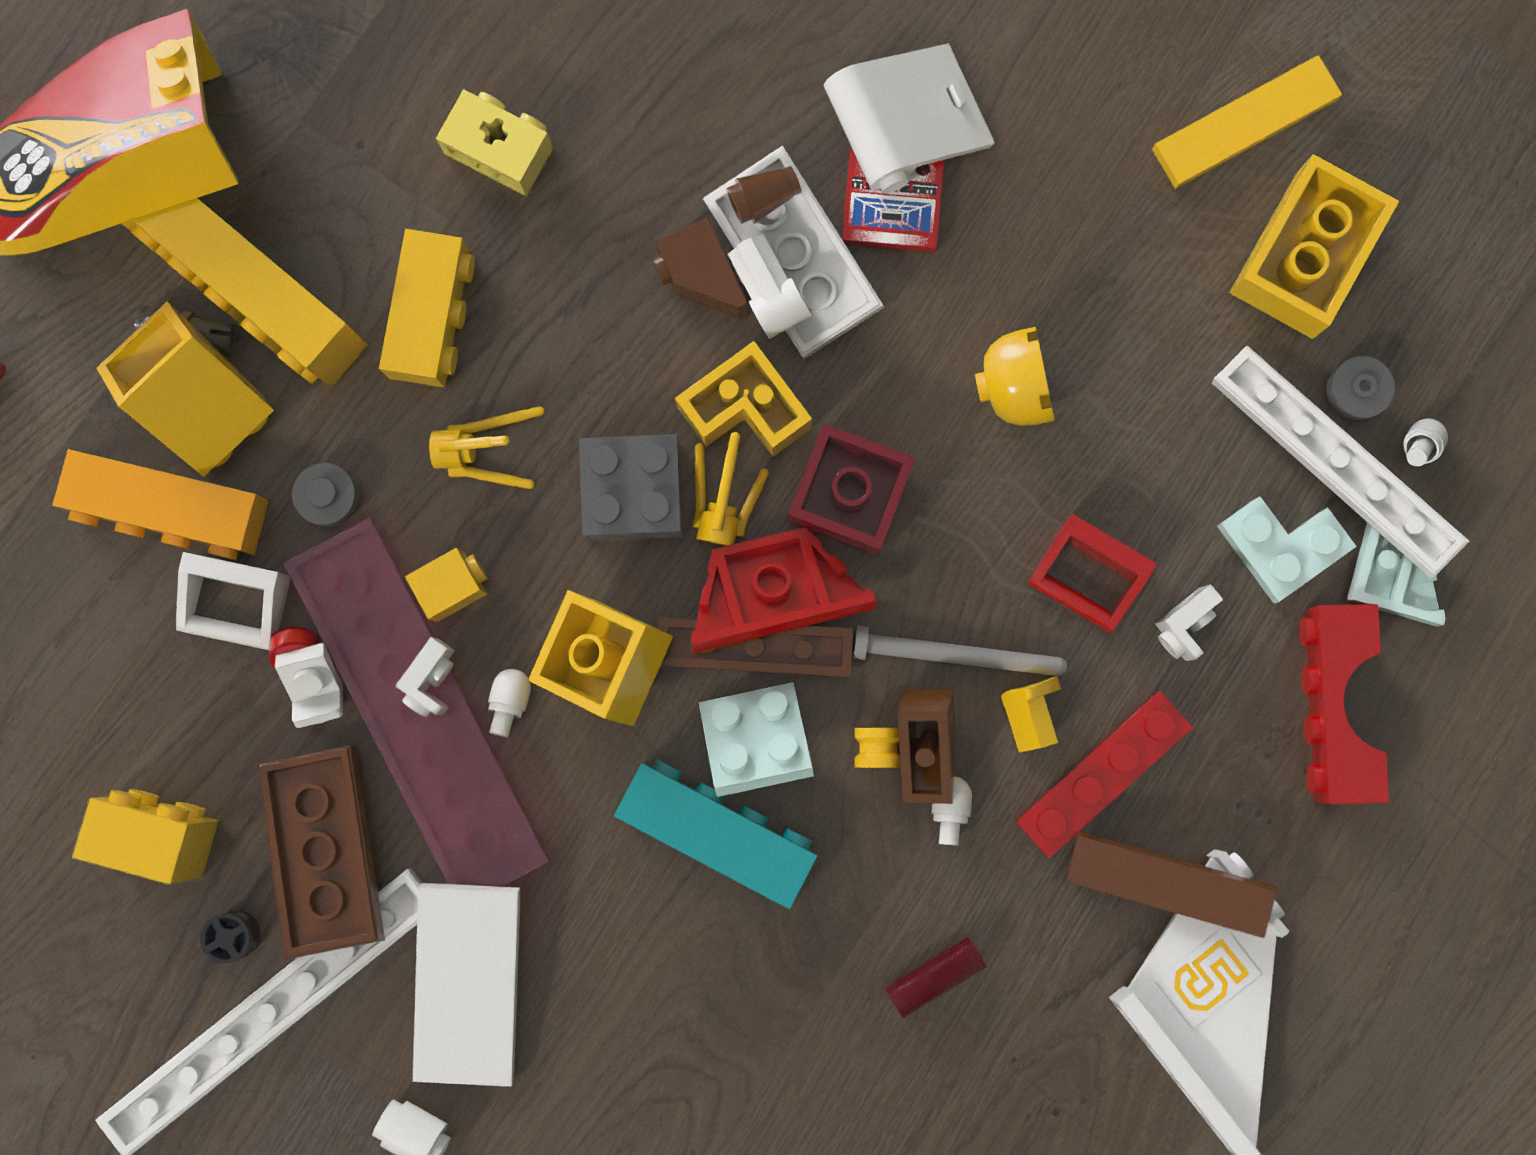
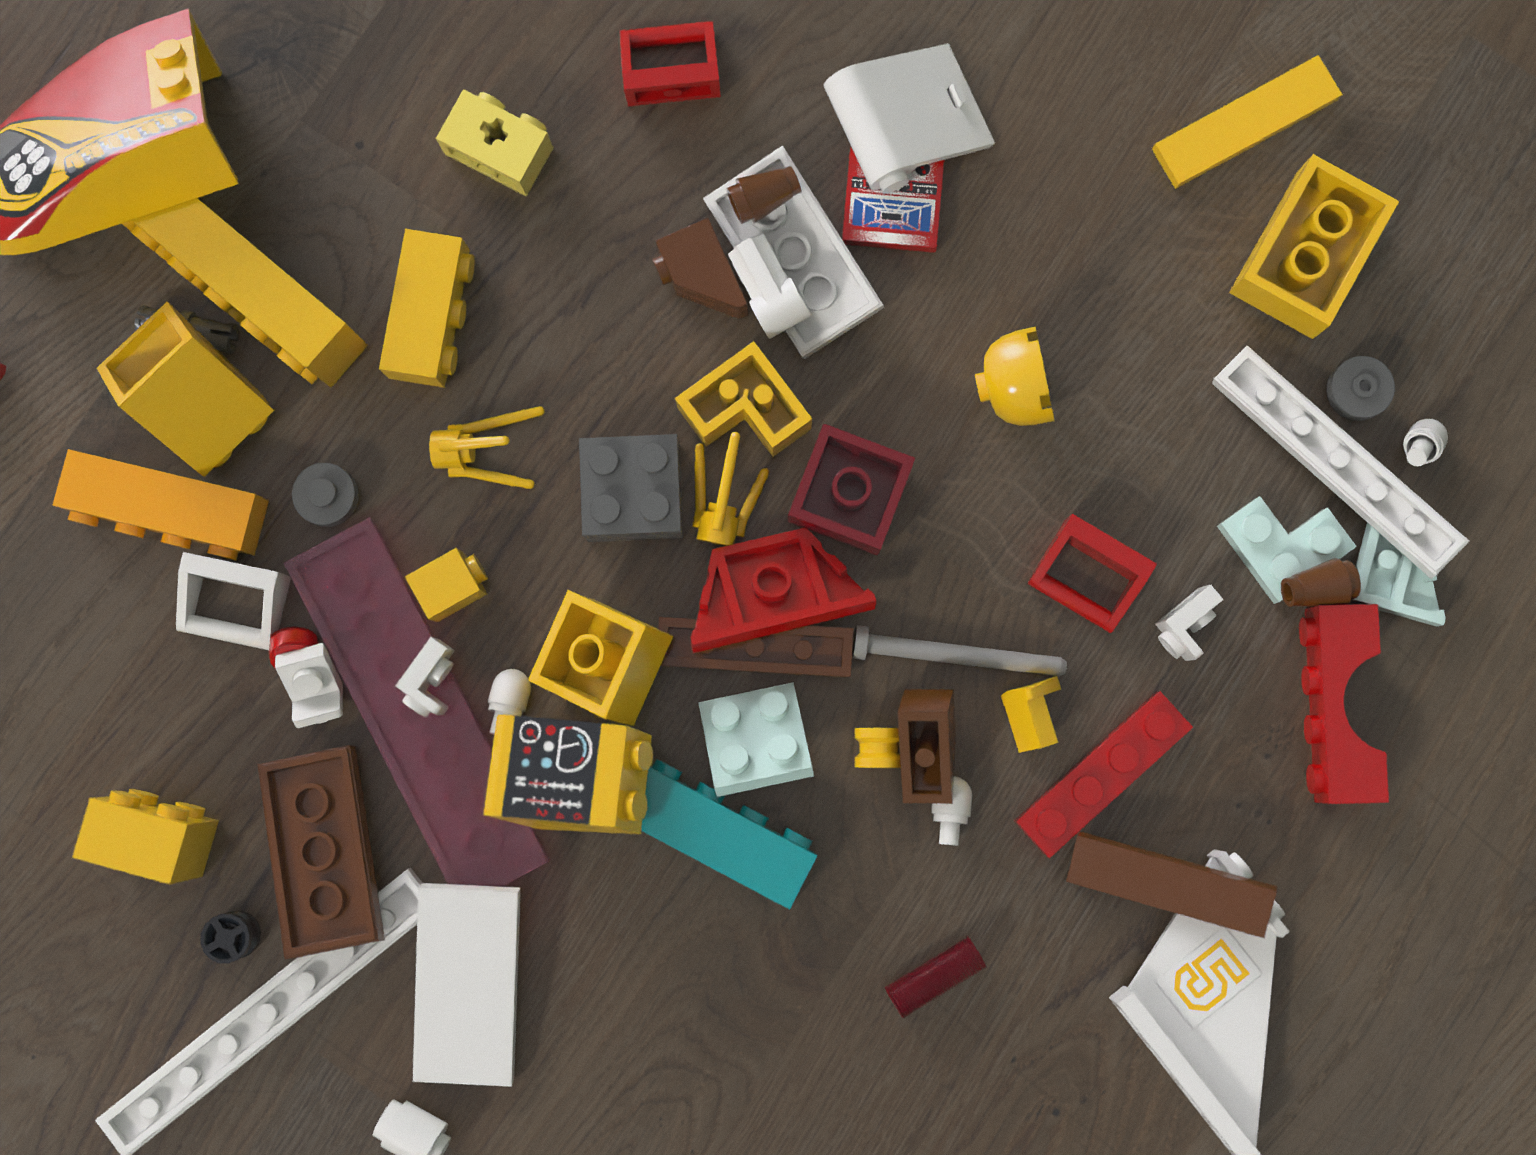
none -> slope [484,715,653,834]
none -> red tile [620,21,721,106]
none -> reddish brown cone [1281,558,1361,607]

